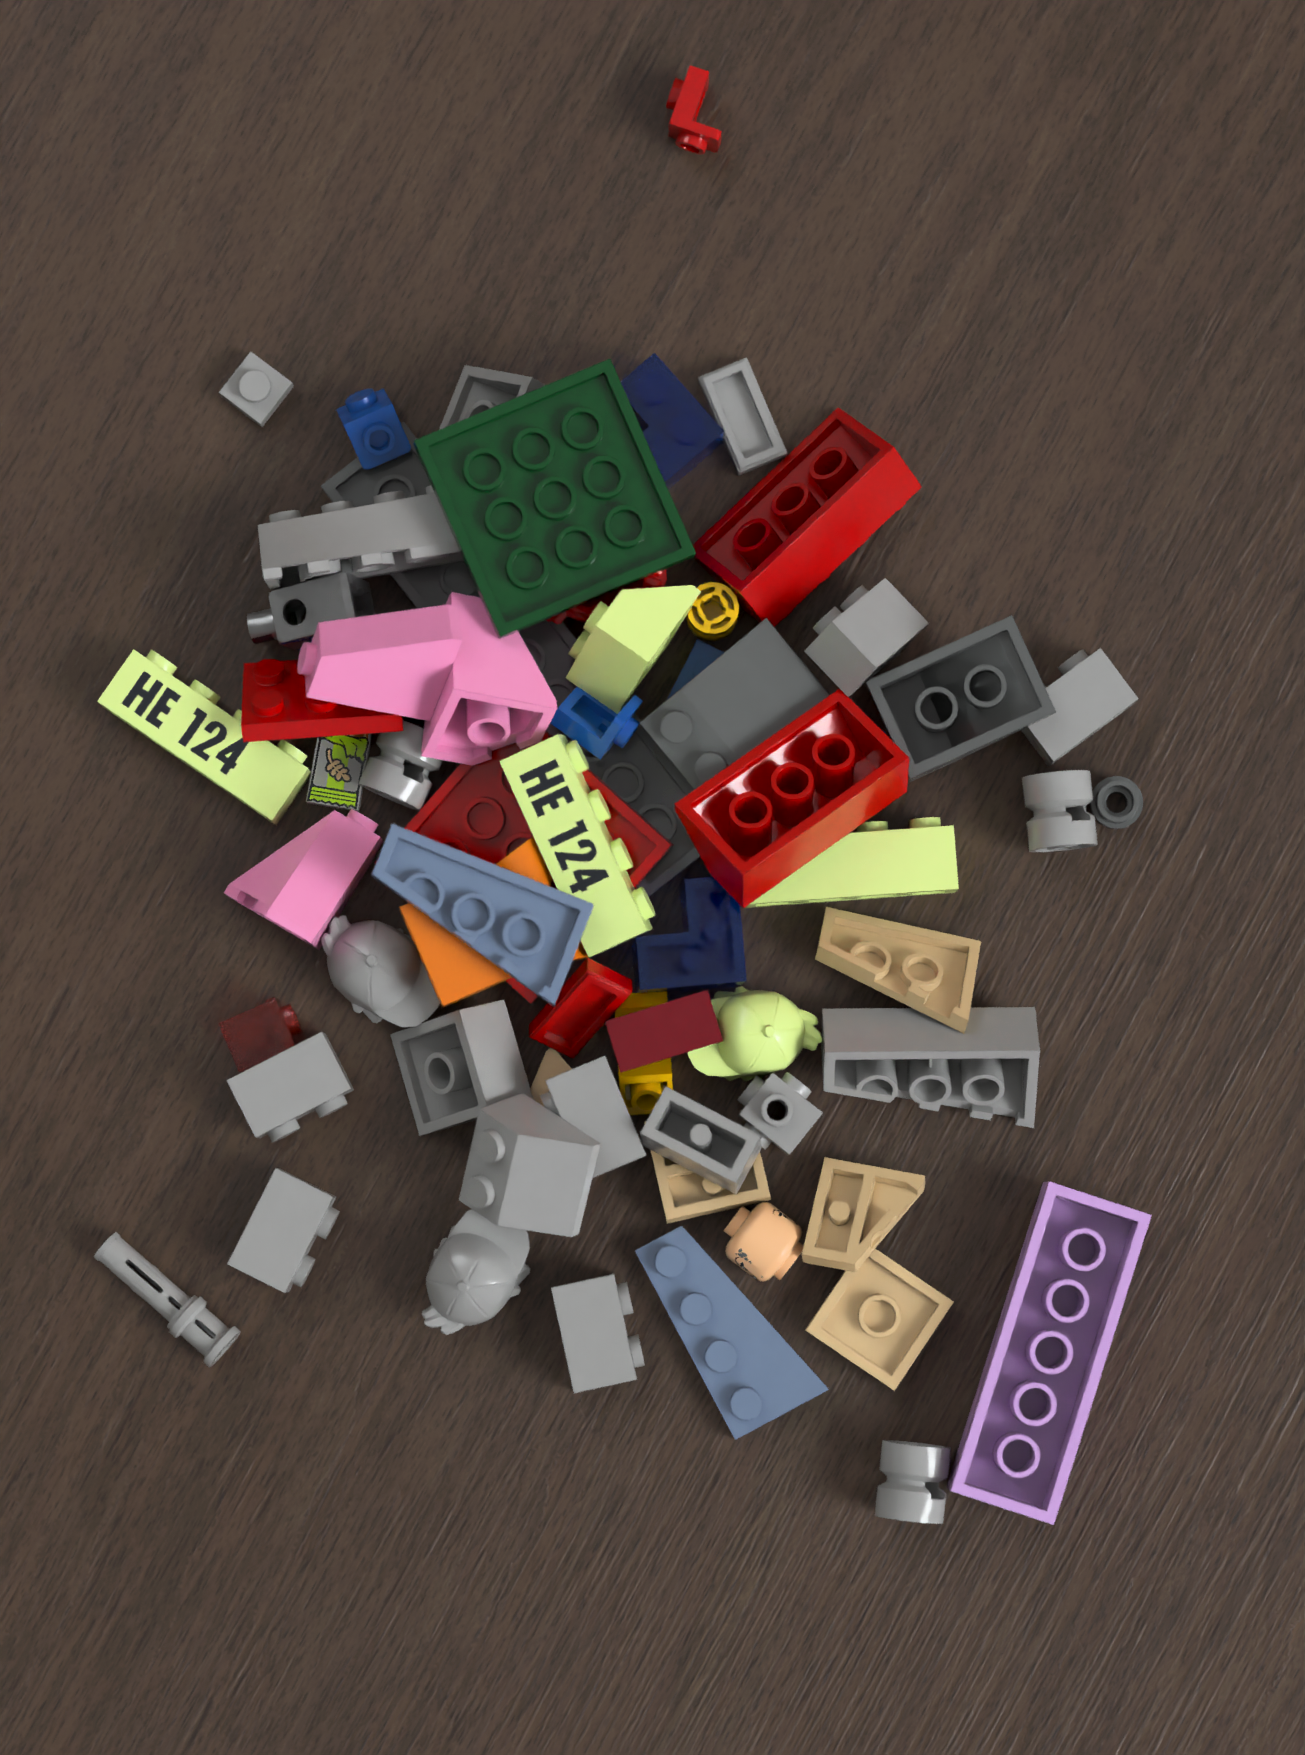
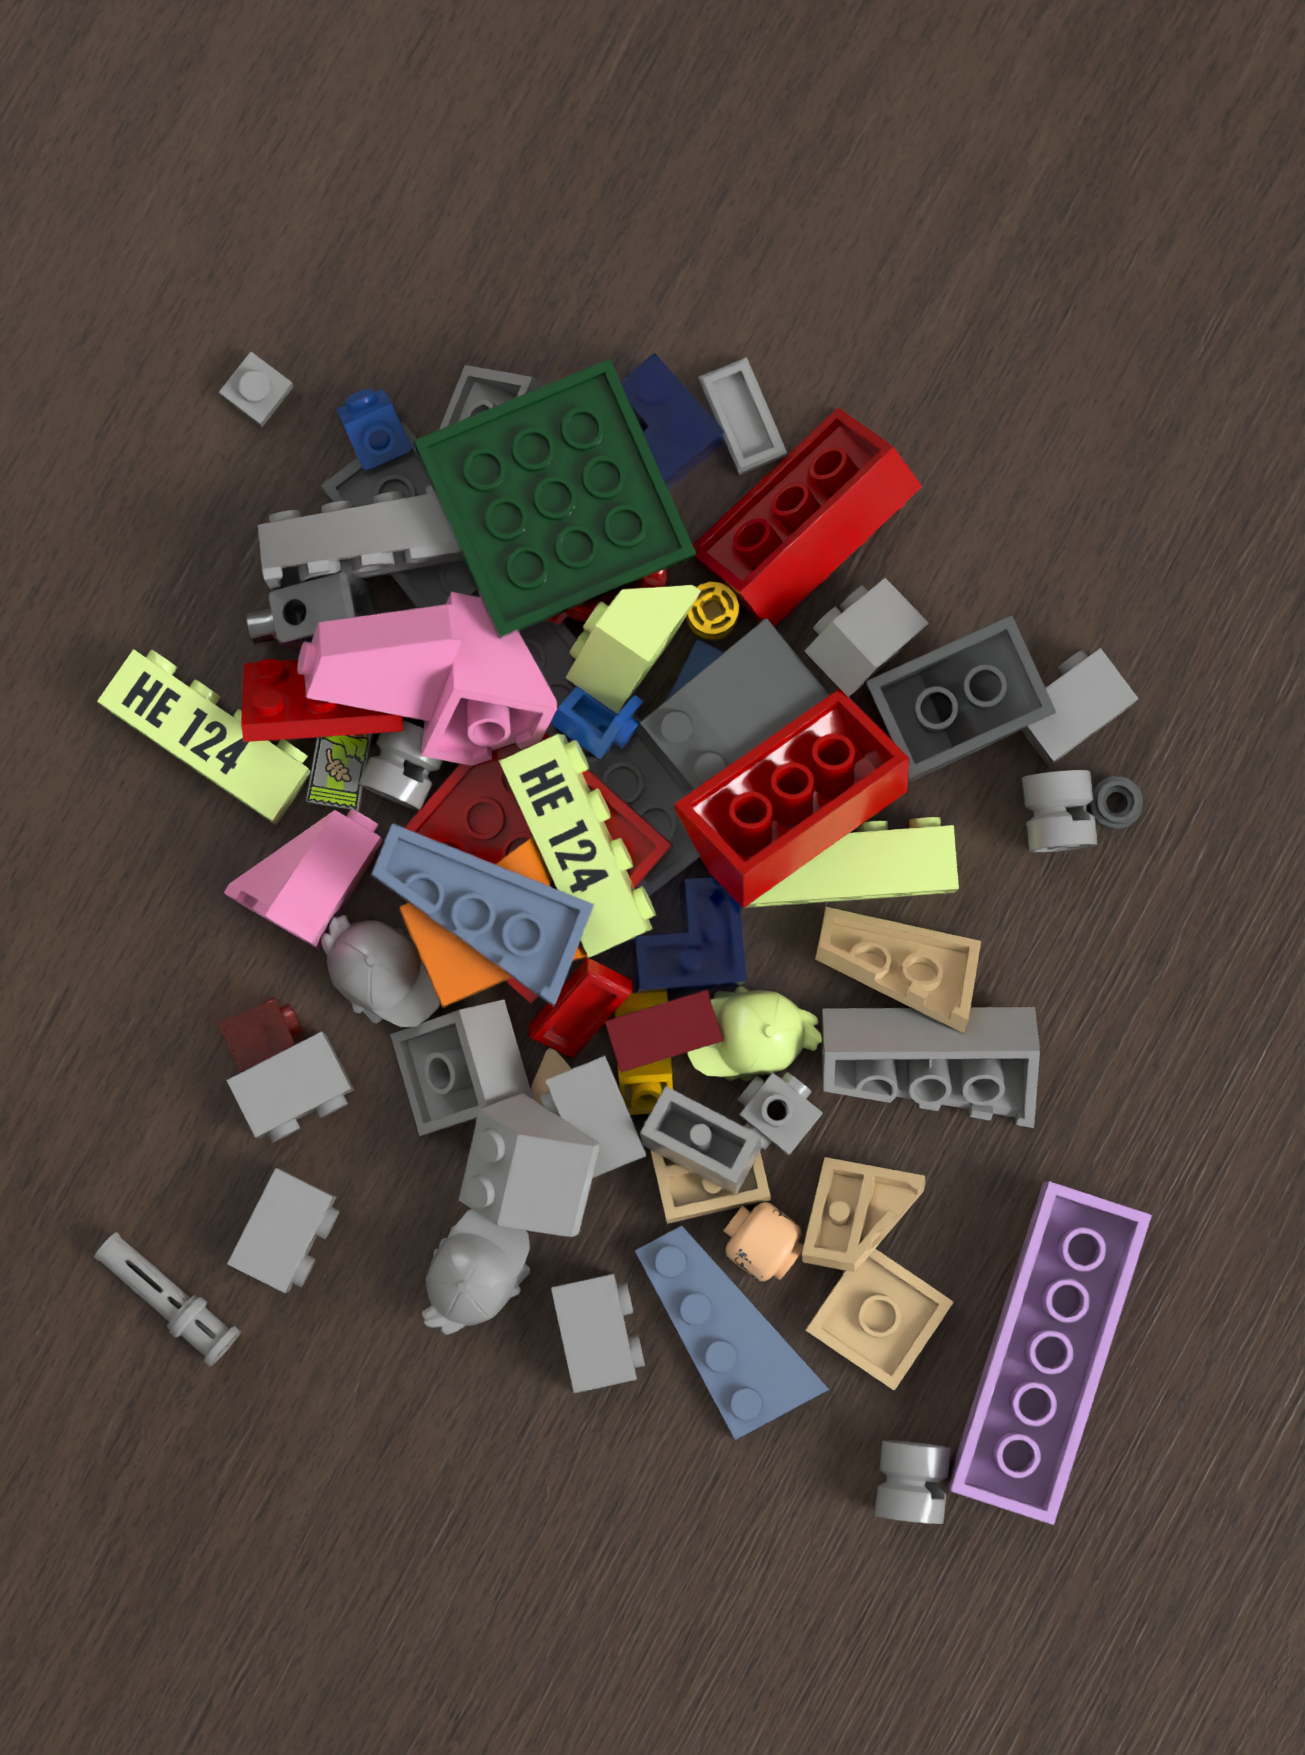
red bracket [666,65,722,155] -> none

